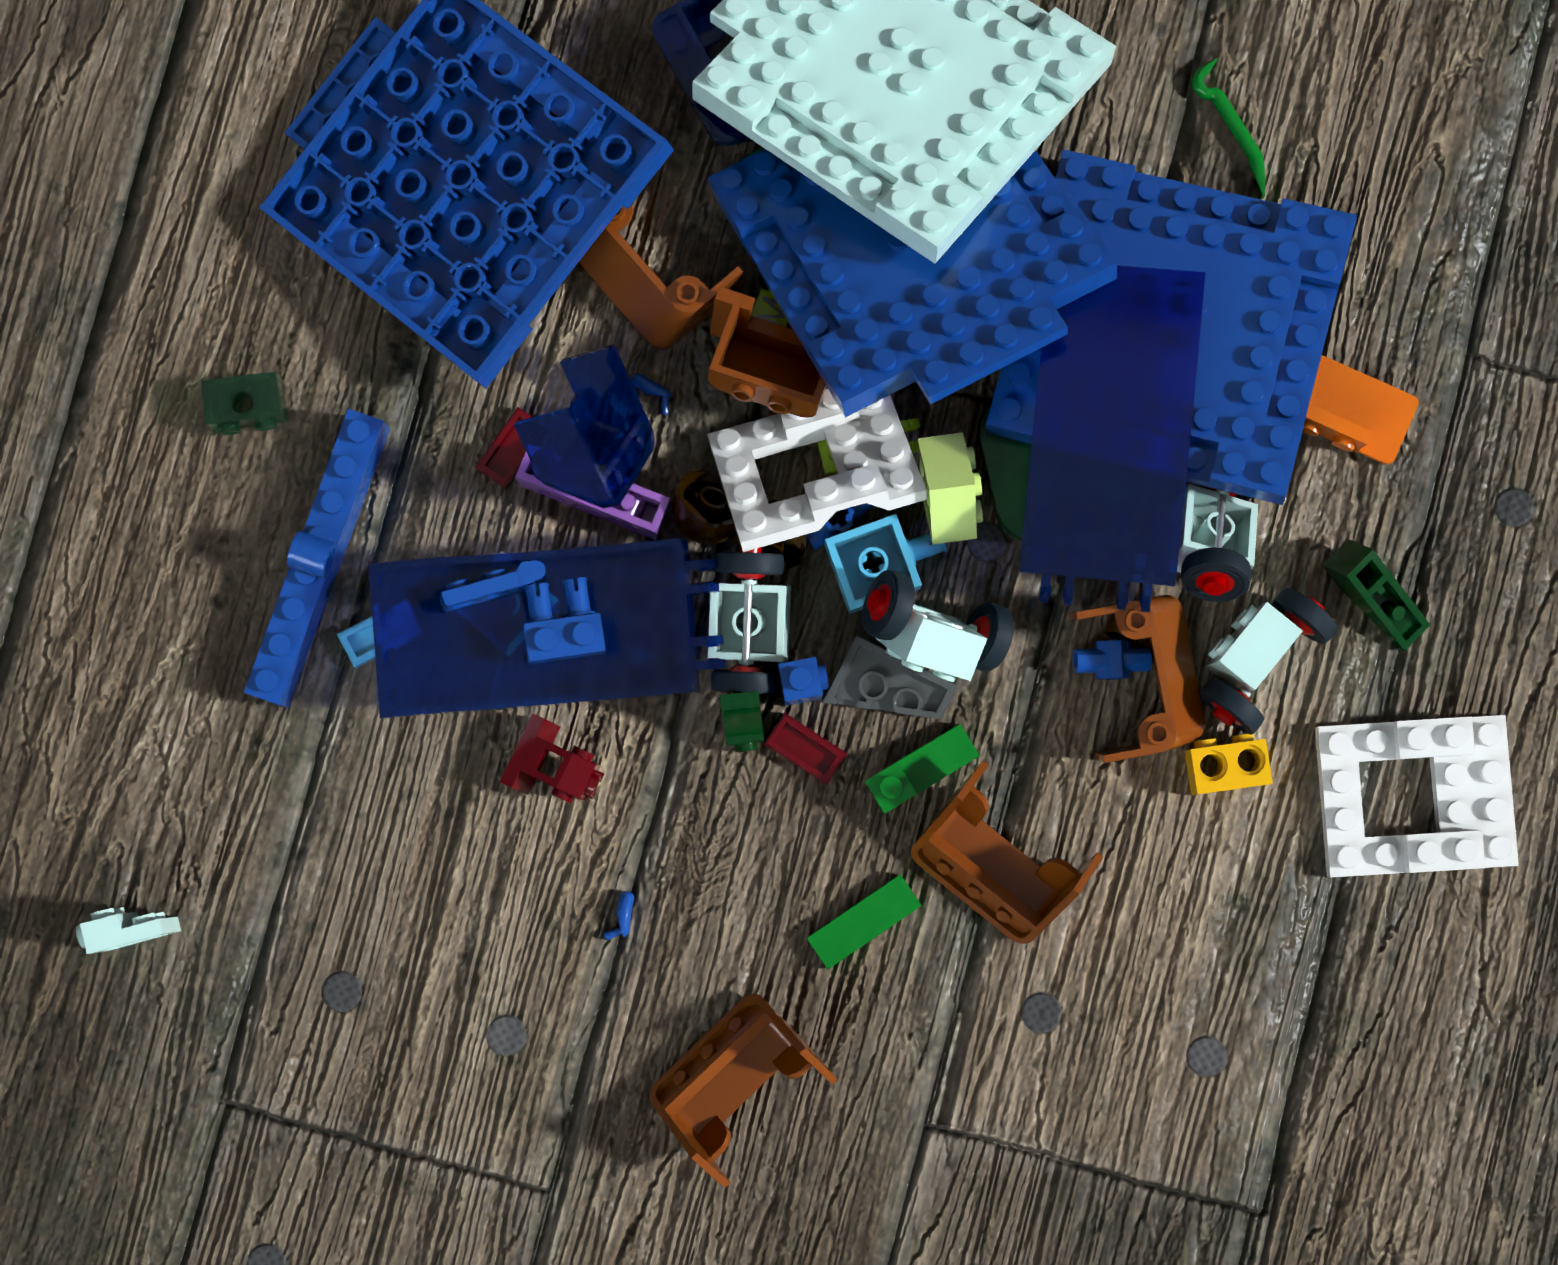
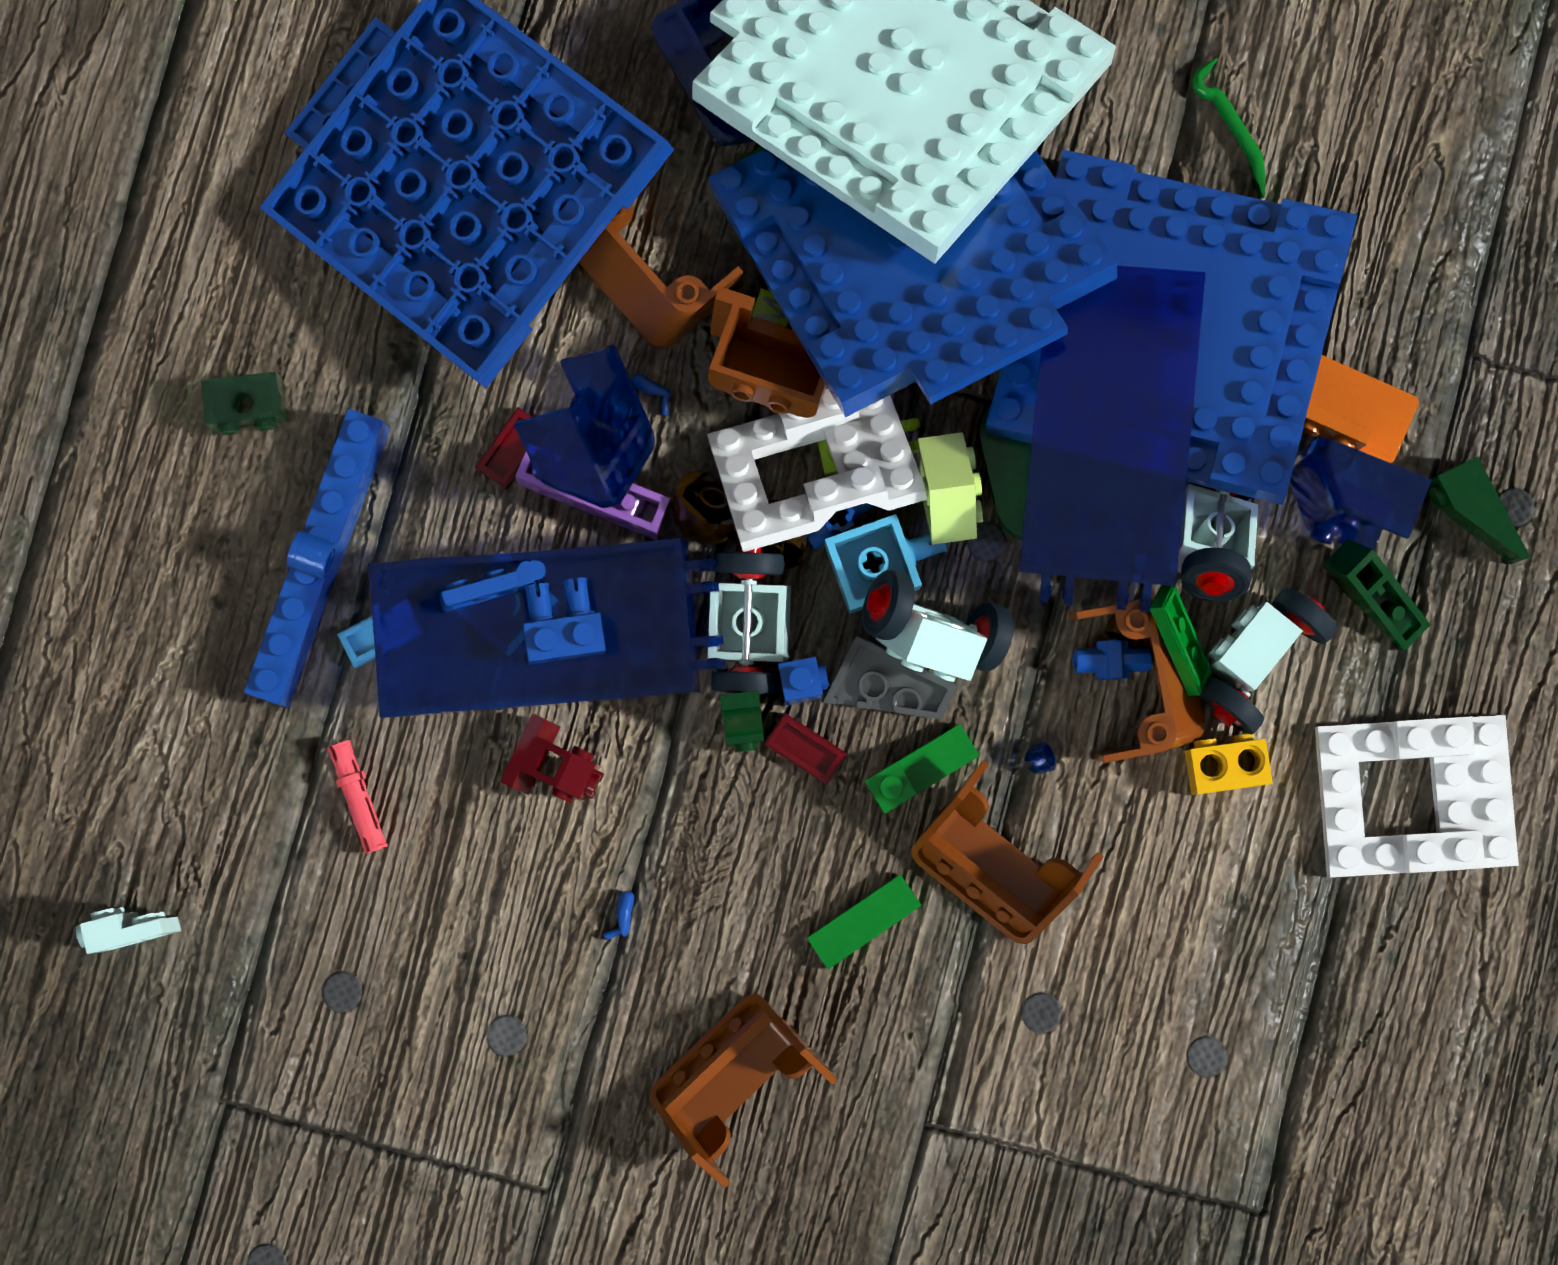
none -> coral pin [327,740,388,855]
none -> clear blue hinge [1024,742,1056,774]
none -> green tile [1150,583,1212,696]
none -> clear blue windscreen [1290,438,1432,550]
none -> dark green slope [1428,456,1530,564]

